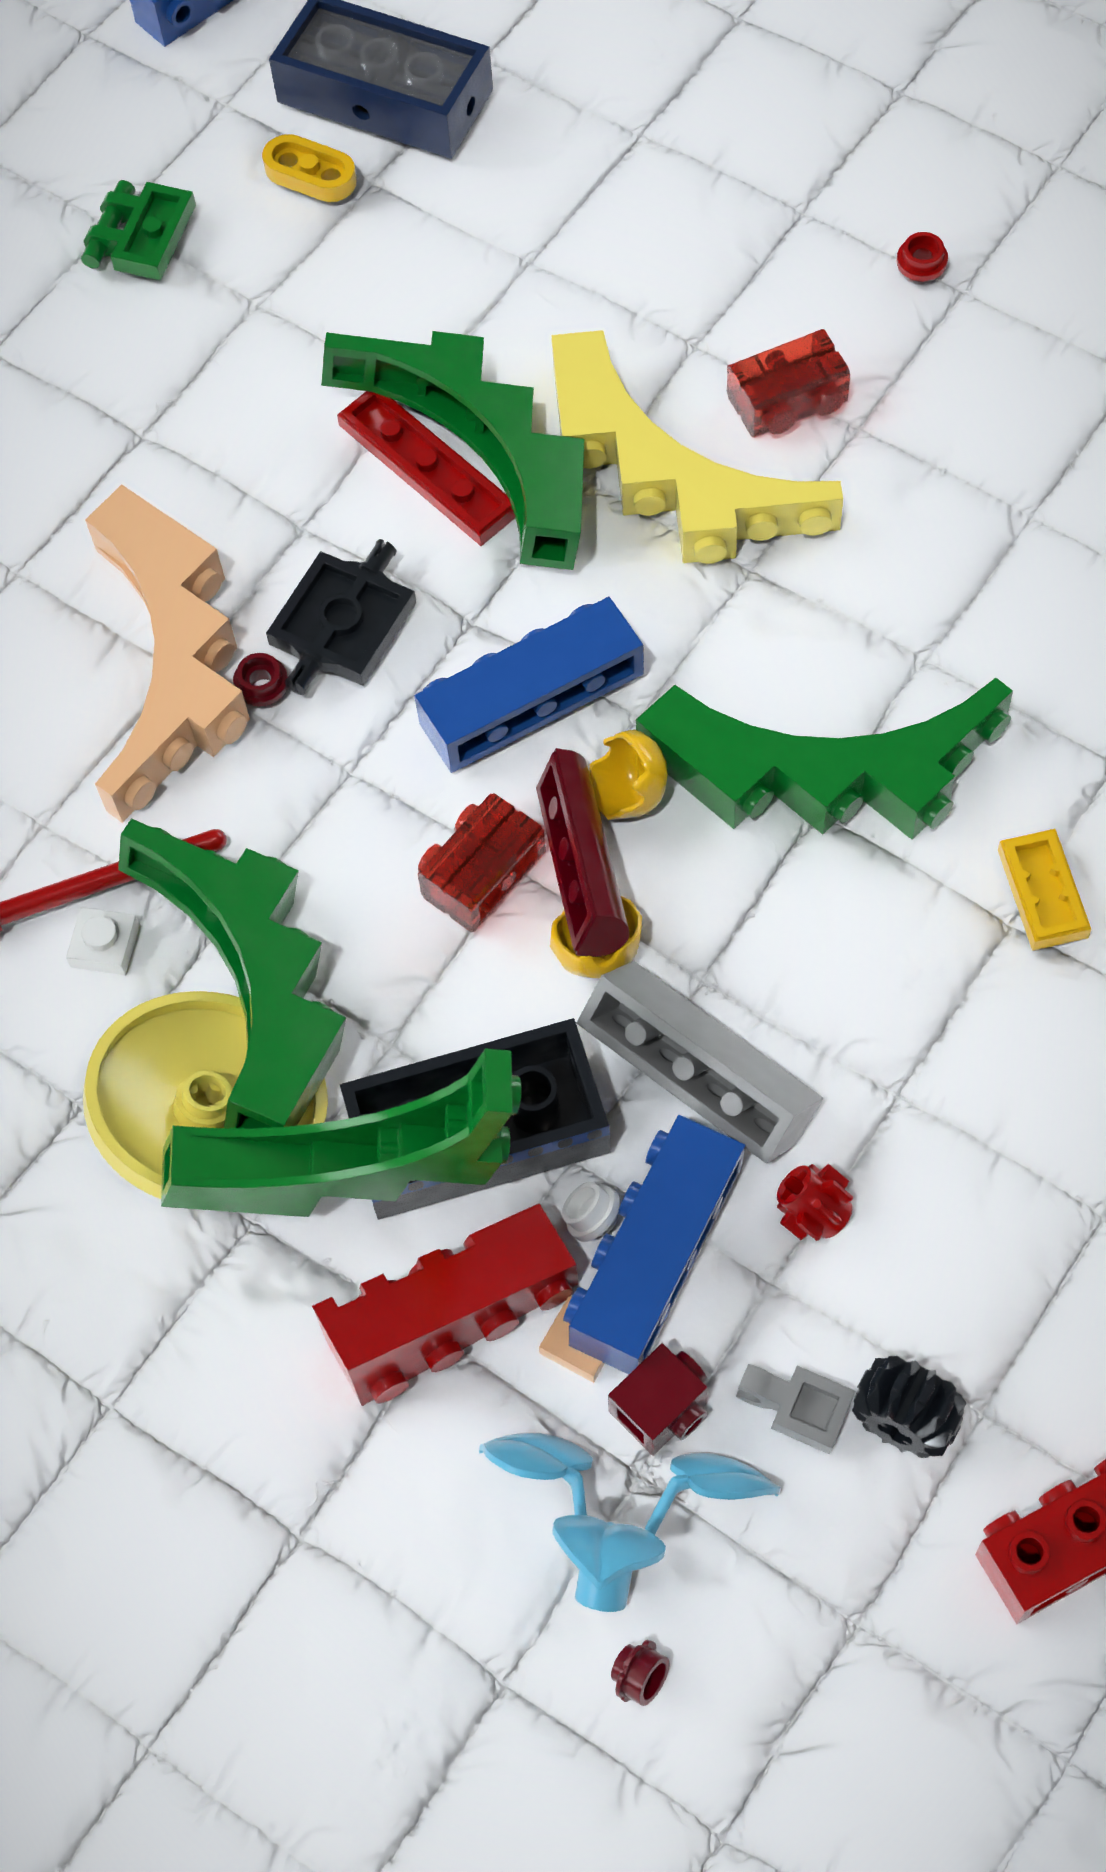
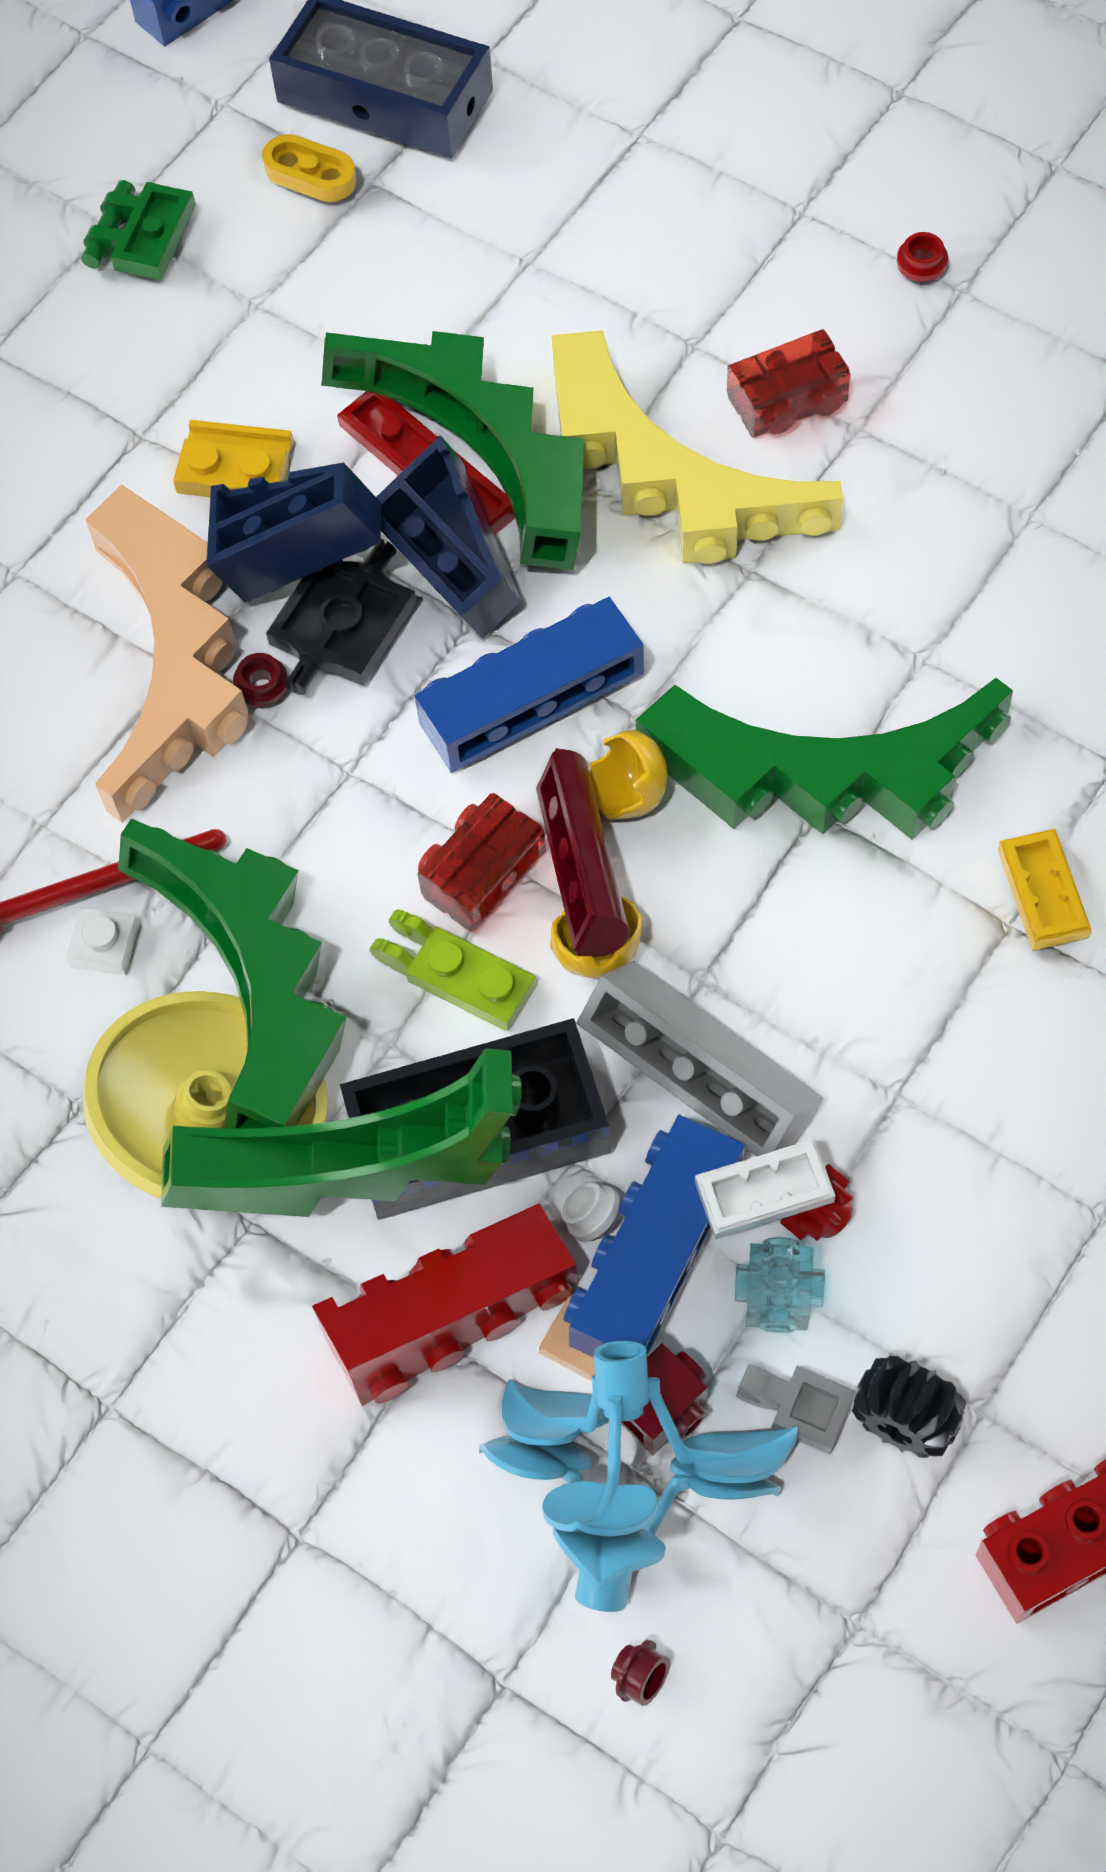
none -> yellow plate [173,419,294,497]
none -> dark blue wedge [206,462,381,603]
none -> lime hinge [369,909,537,1031]
none -> dark blue wedge [376,435,522,639]
none -> medium azure plant [502,1341,798,1536]
none -> white plate [695,1139,835,1239]
none -> clear light blue brick [734,1237,825,1333]

